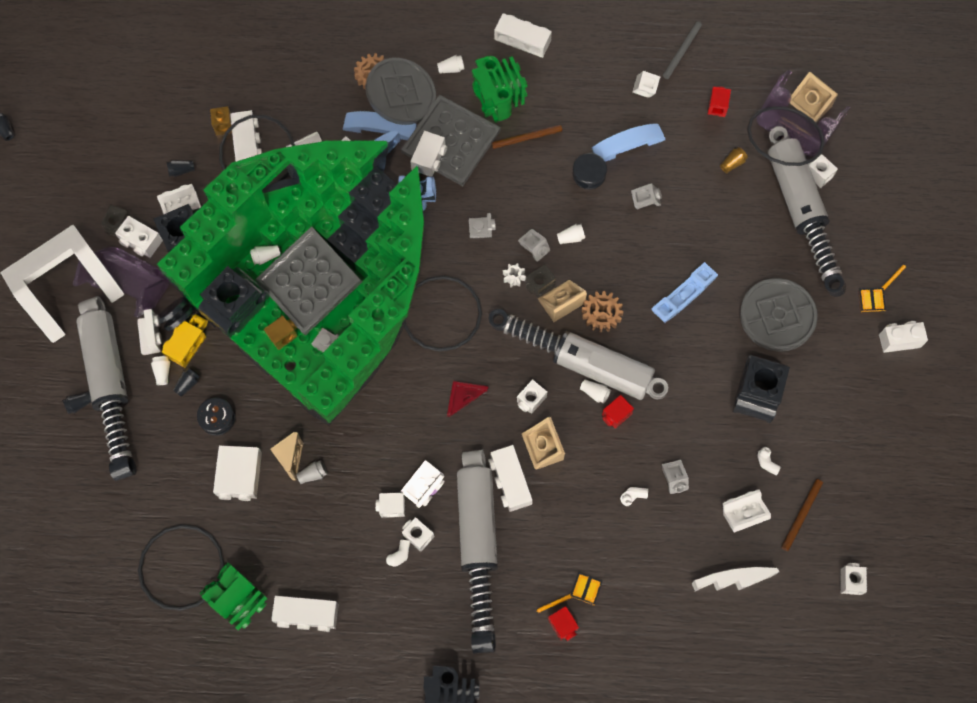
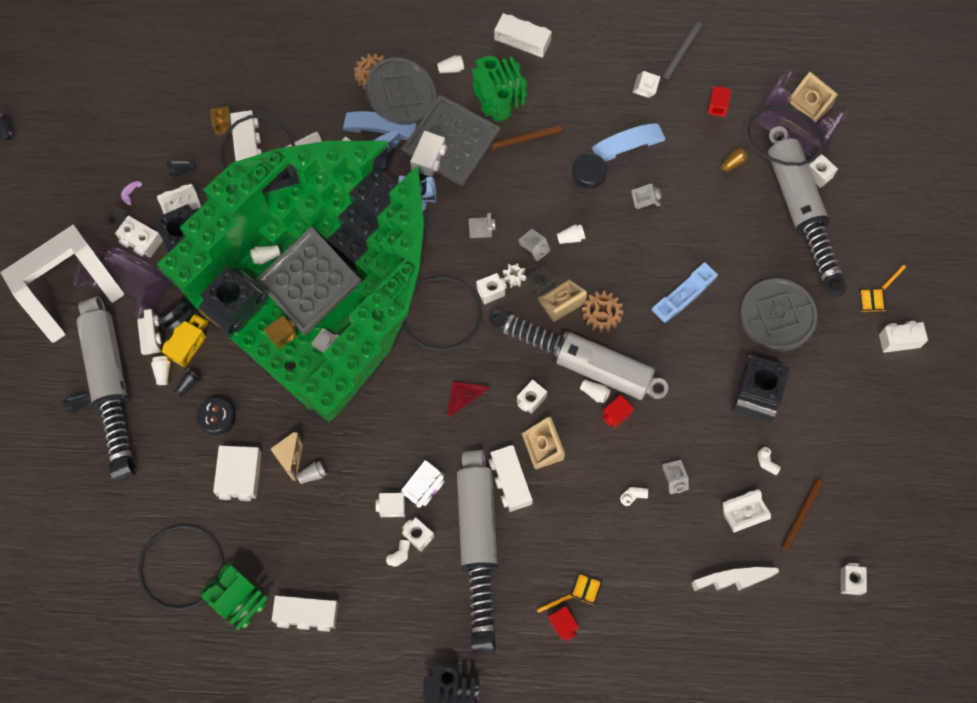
none -> lavender piece [121,181,142,206]
none -> white brick [476,273,507,304]

